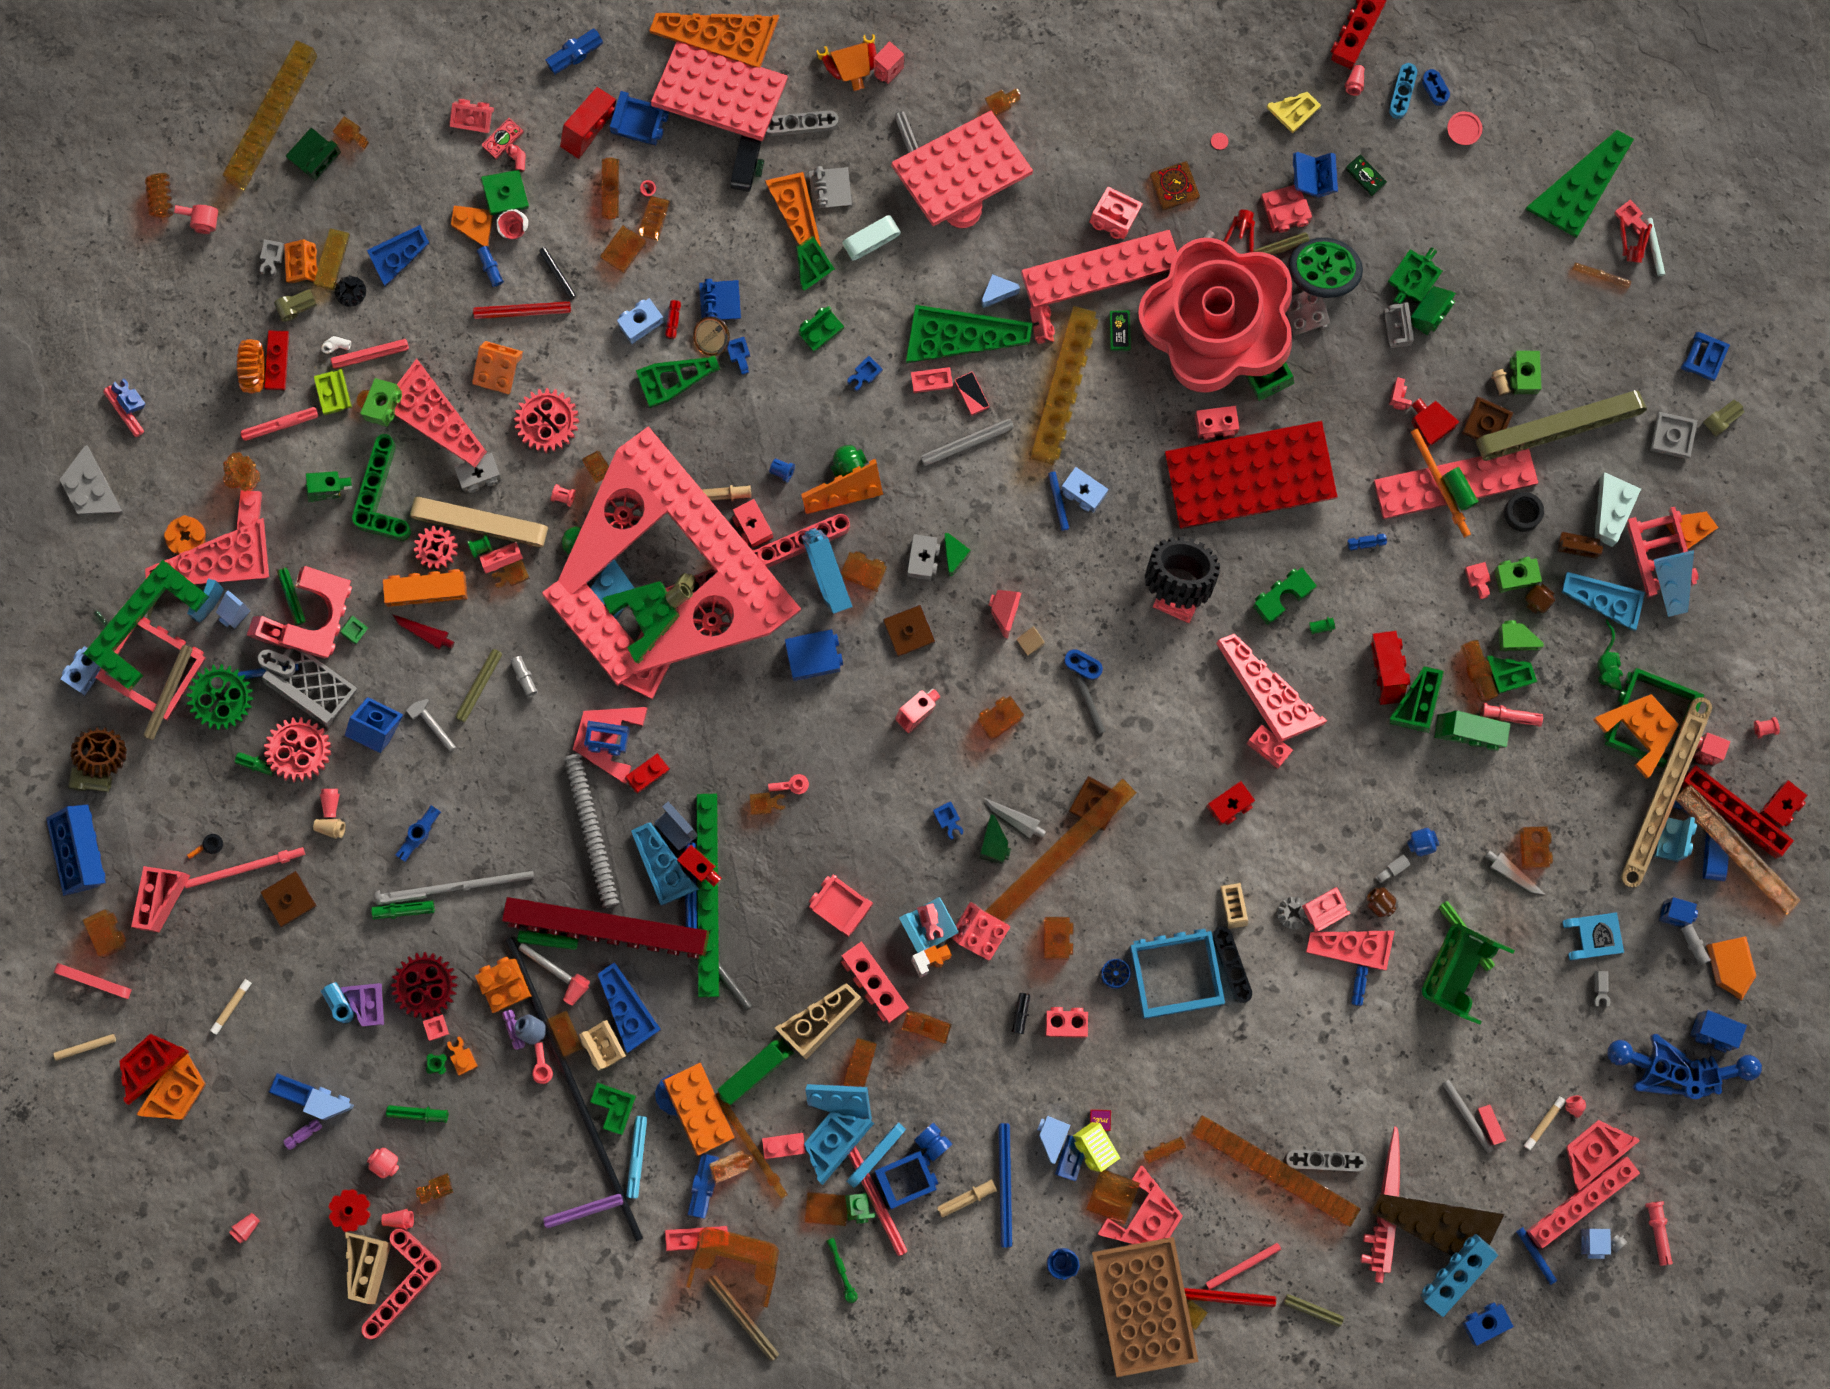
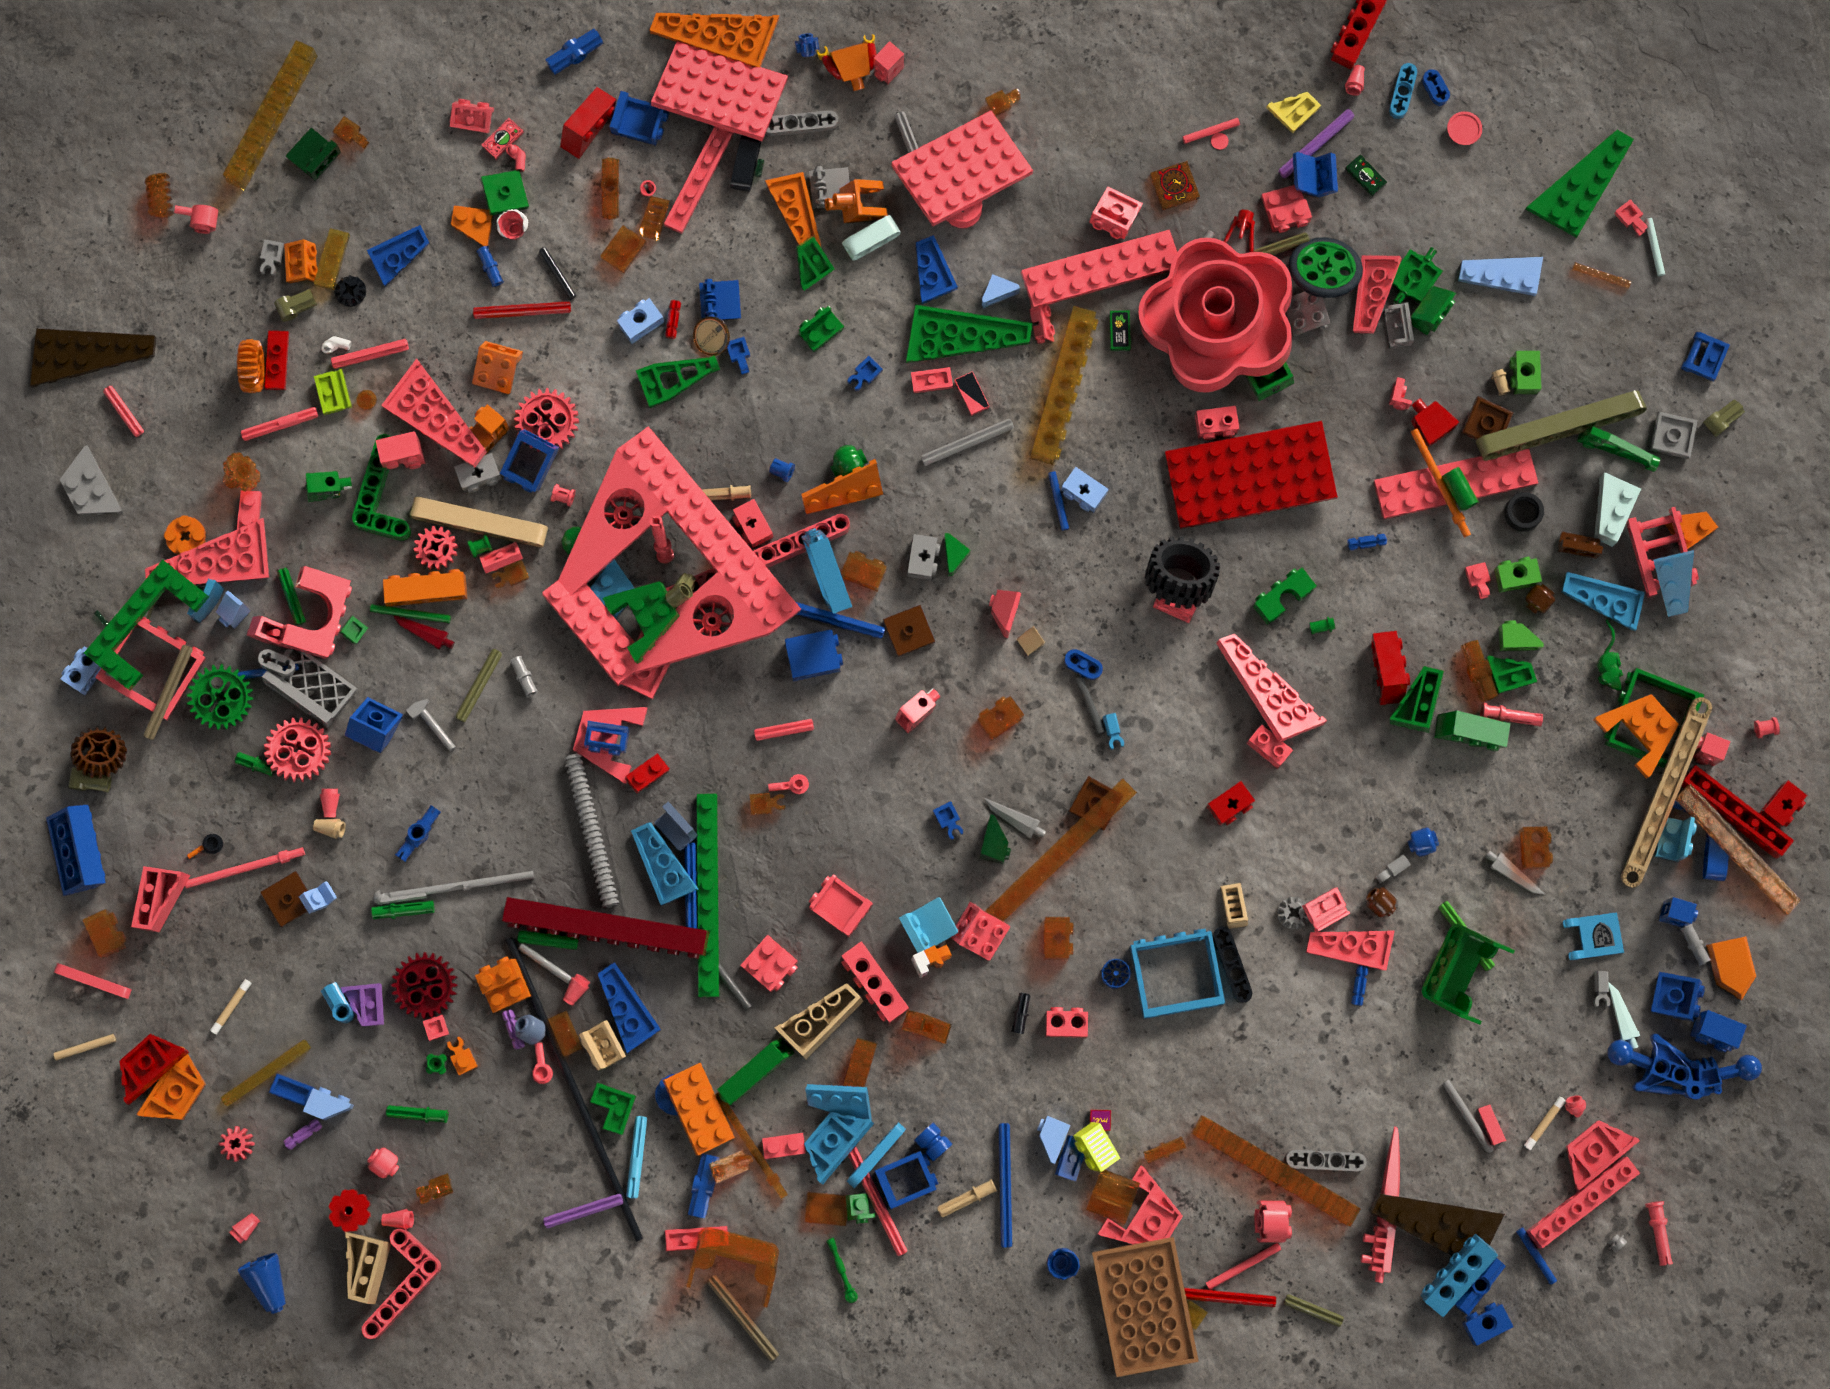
plate [111,379,145,414] -> none
bright green brick [360,378,402,427] -> none
clear orange slope [582,451,609,483] -> none
red torso [677,845,722,887] -> none
coral plate [917,903,943,941] -> none
light blue brick [1581,1229,1611,1259] -> none
red plant [1619,216,1652,263] -> none
none -> dark brown wing [30,328,156,388]
none -> coral gear [219,1126,255,1162]
none -> clear yellow axle [221,1040,311,1106]
none -> blue cone [238,1253,286,1314]
none -> light blue bracket [299,881,337,914]
none -> green bar [370,604,451,623]
none -> coral brick [376,431,426,469]
none -> orange brick [469,404,510,455]
none -> blue window [500,429,560,493]
none -> coral pin [649,516,674,564]
none -> coral plate [664,126,734,234]
none -> coral plate [741,935,798,992]
none -> coral axle [754,719,814,740]
none -> blue gear [795,33,819,57]
none -> blue axle [796,602,885,639]
none -> orange piece [825,179,888,223]
none -> blue wing [916,235,958,304]
none -> dark azure bar [1103,713,1124,750]
none -> coral bar [1182,118,1240,144]
none -> coral brick [1254,1200,1292,1243]
none -> medium lavender axle [1278,109,1354,178]
none -> coral wing [1353,255,1402,334]
none -> blue piece [1455,1258,1506,1315]
none -> light blue wing [1458,257,1543,296]
none -> green plate [1577,427,1660,472]
none -> light aqua bar [1609,983,1640,1049]
none -> blue plate [1651,972,1705,1022]

